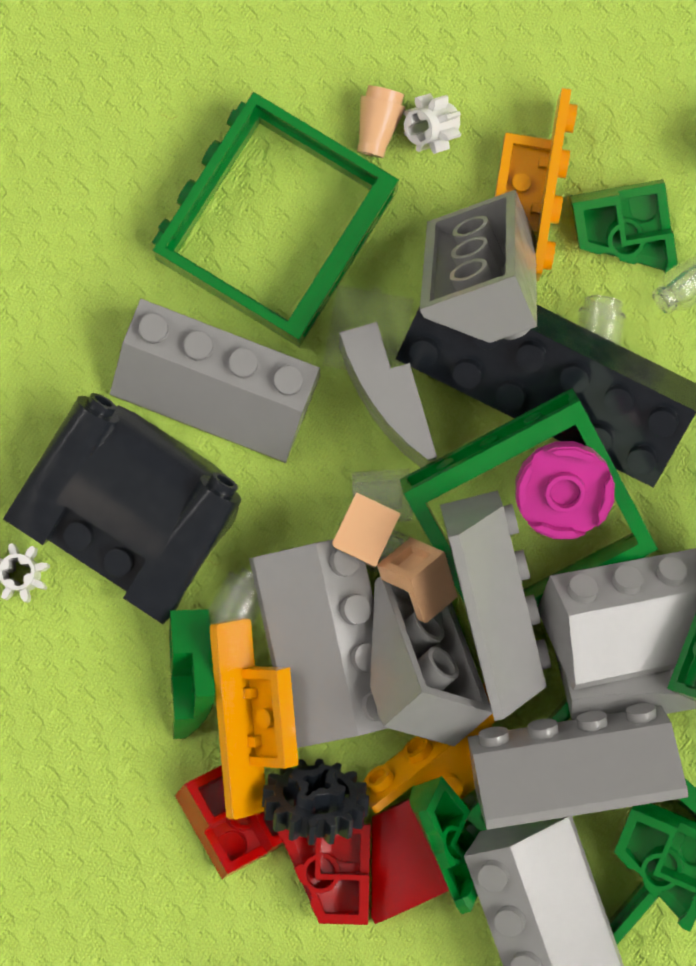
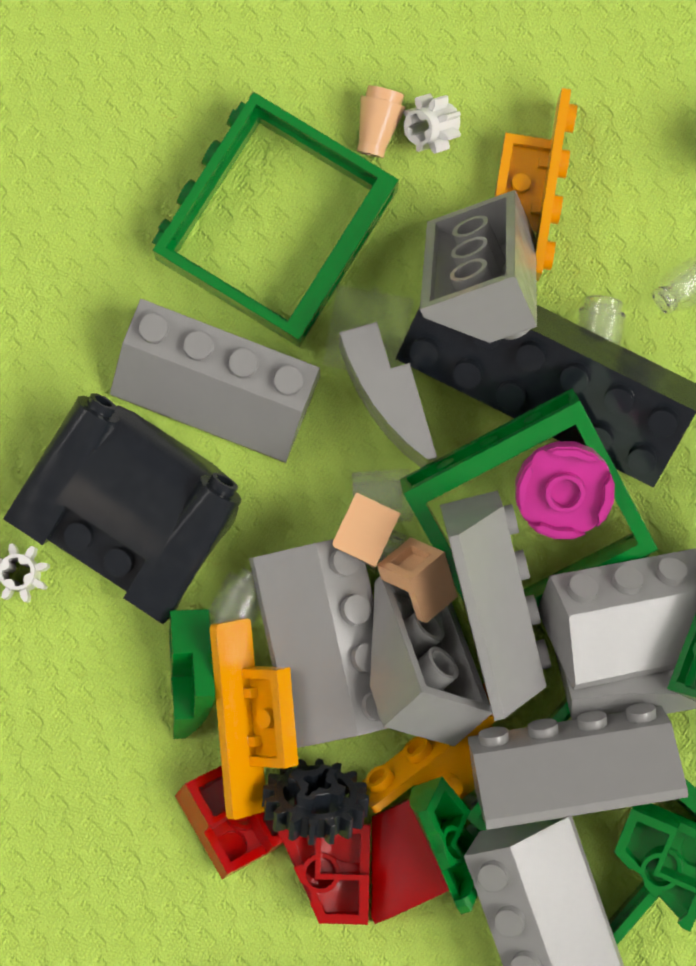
green slope [570,179,679,275] -> none

